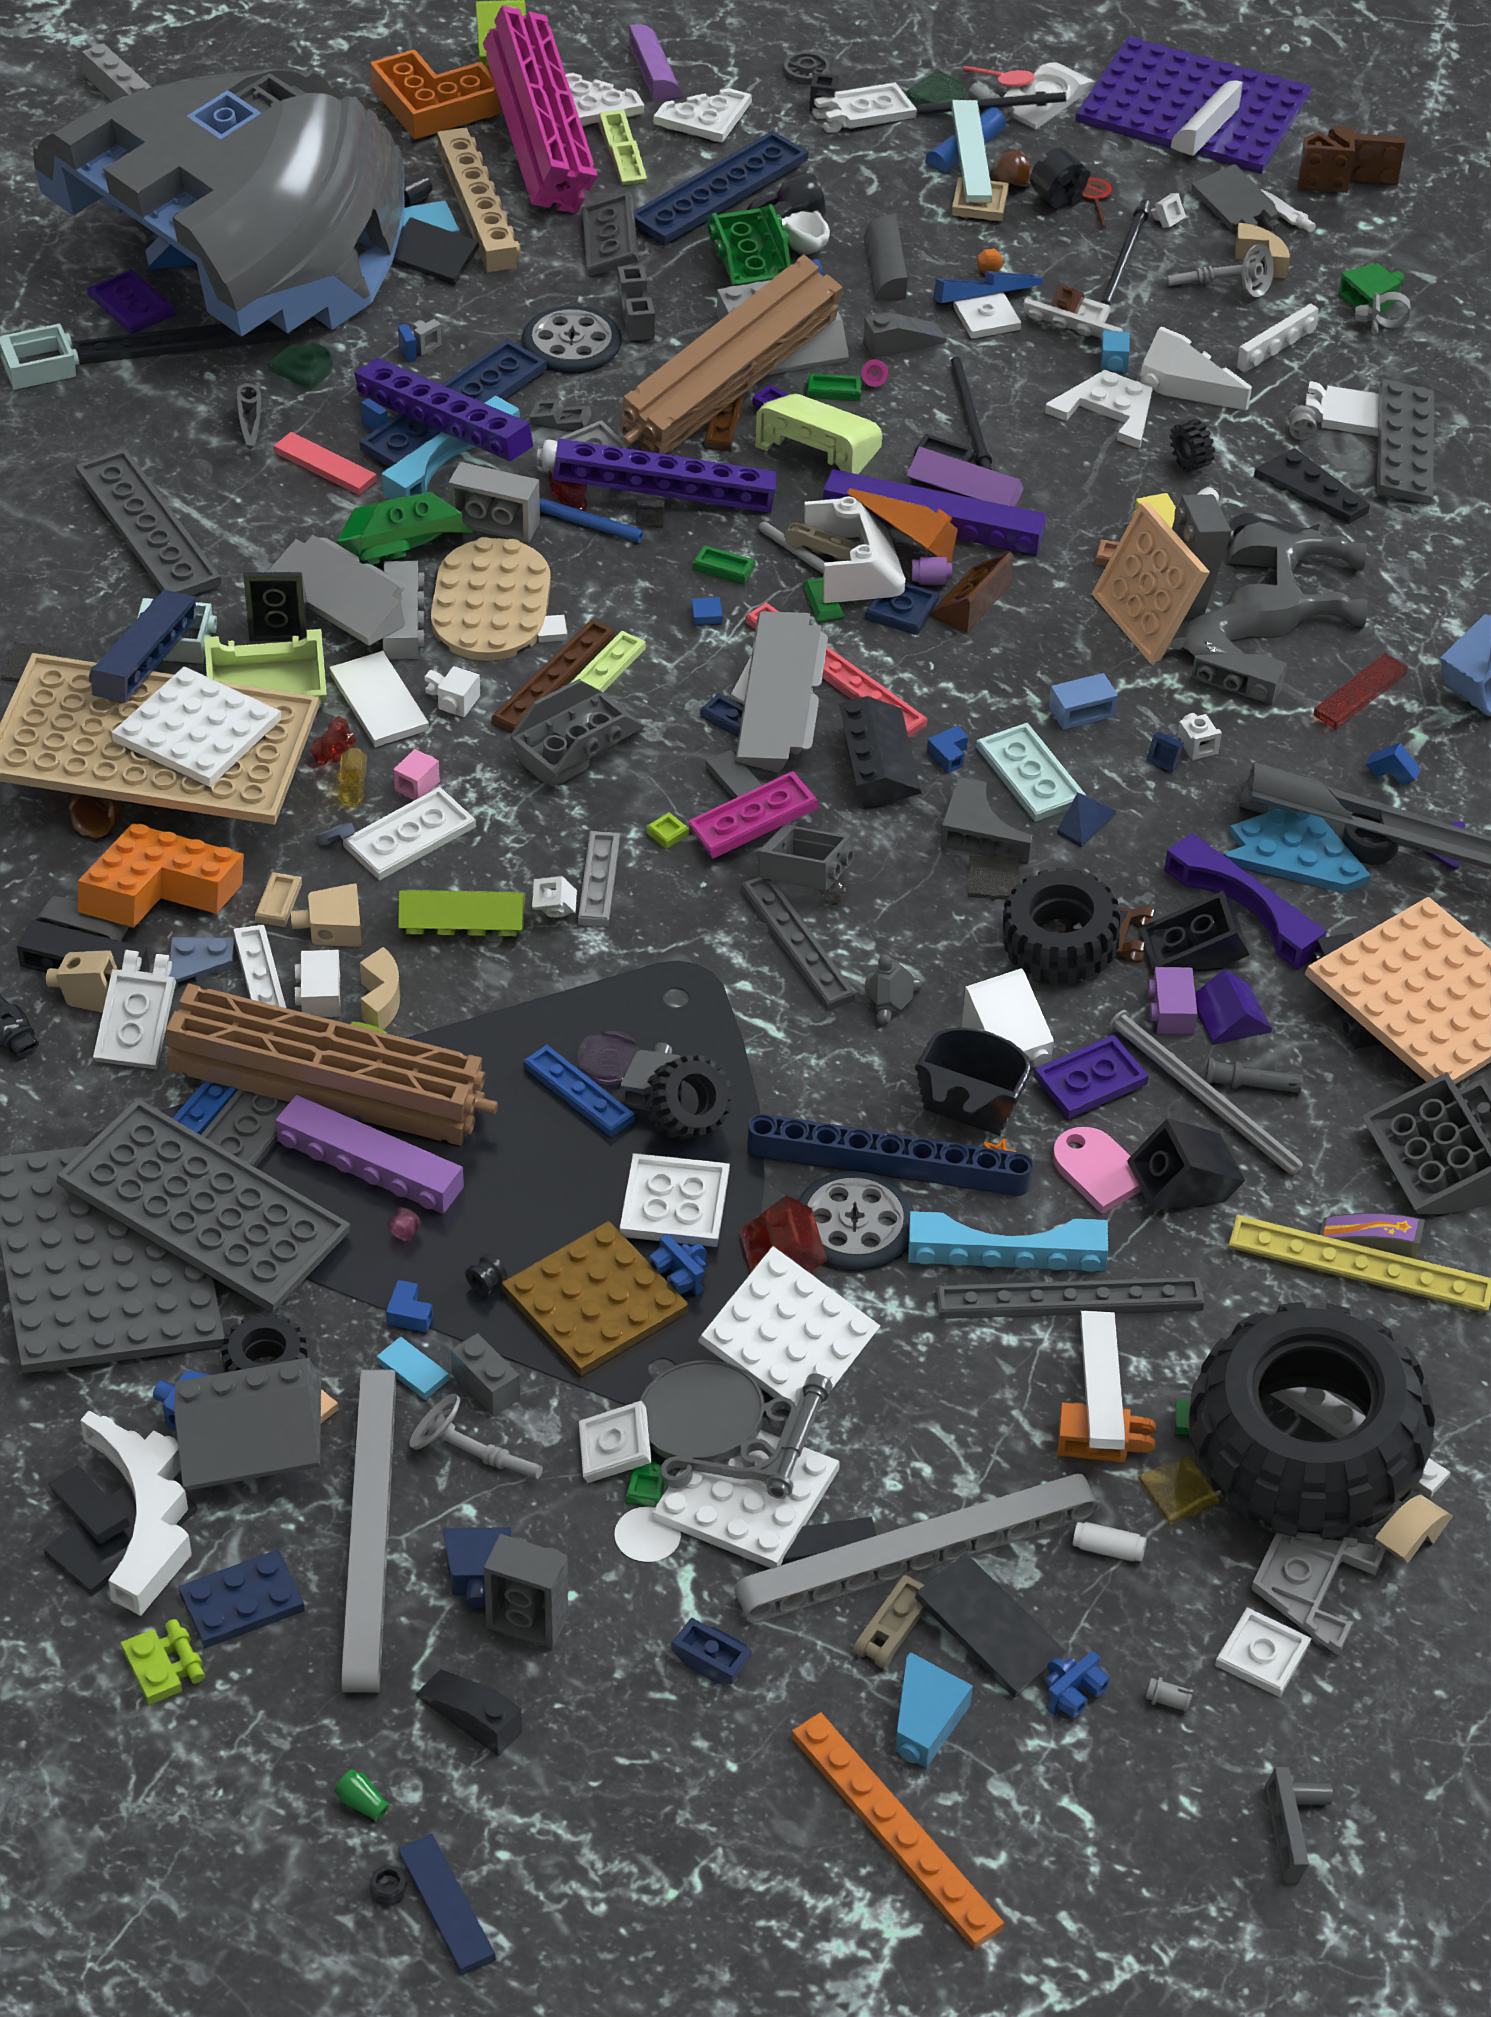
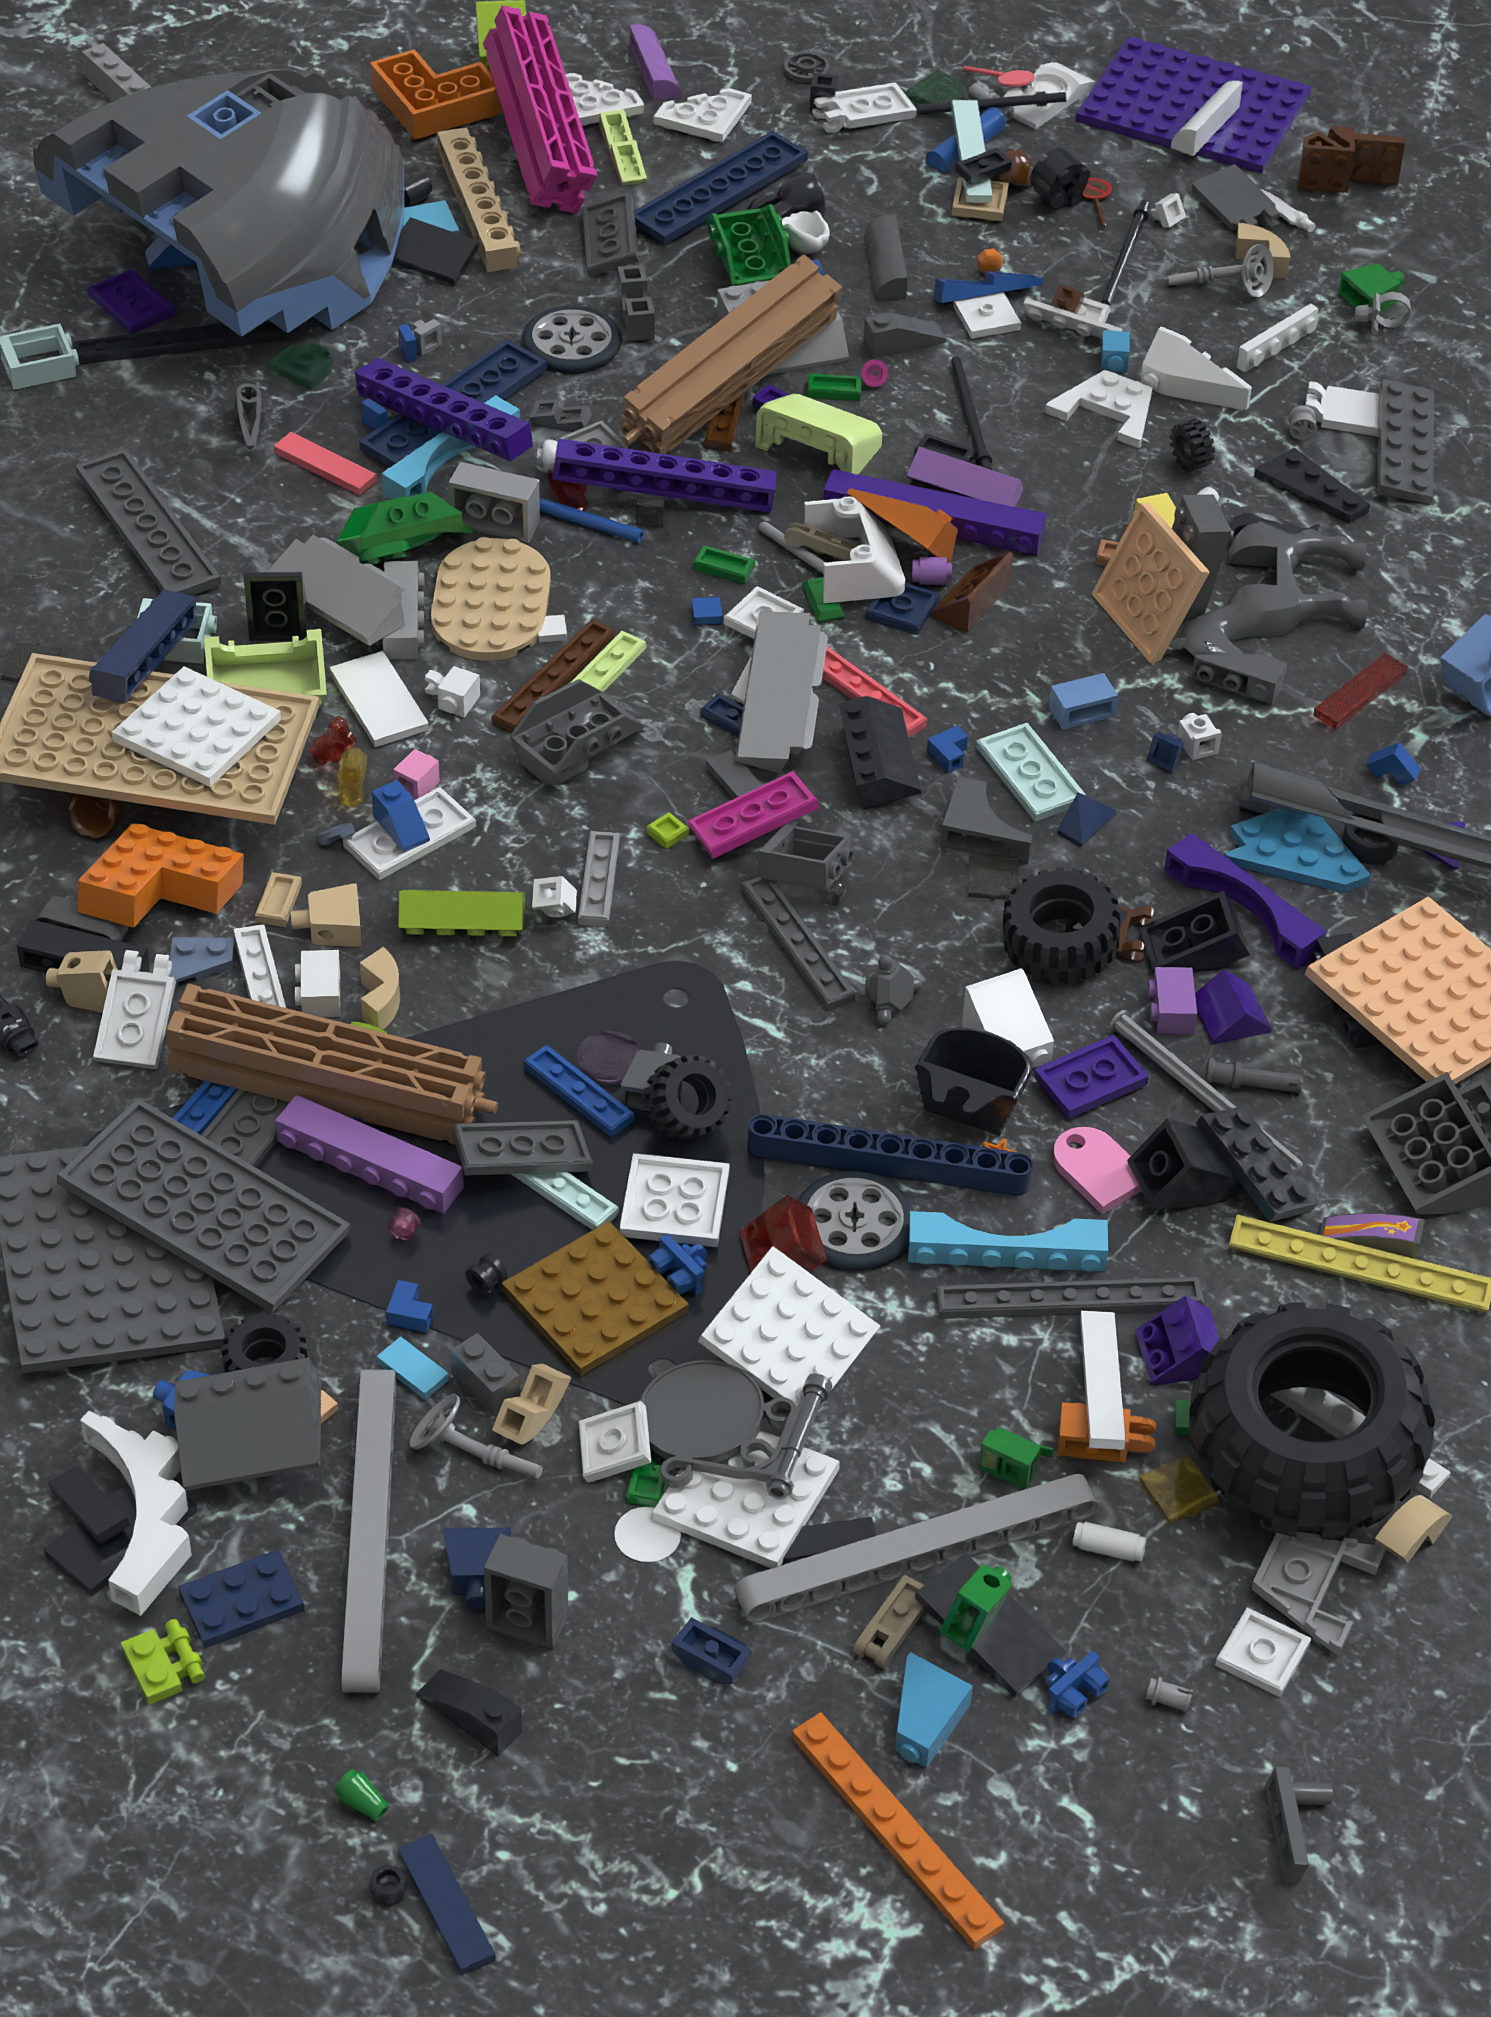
none -> blue slope [372,780,430,852]
none -> dark grey tile [452,1120,593,1176]
none -> tan brick [492,1364,572,1445]
none -> light aqua tile [511,1172,619,1230]
none -> white tile [724,586,804,639]
none -> green torso [939,1565,1012,1652]
none -> black plate [955,148,1012,185]
none -> green piece [978,1426,1054,1490]
none -> dark purple slope [1135,1295,1220,1385]
none -> black plate [1195,1106,1318,1222]

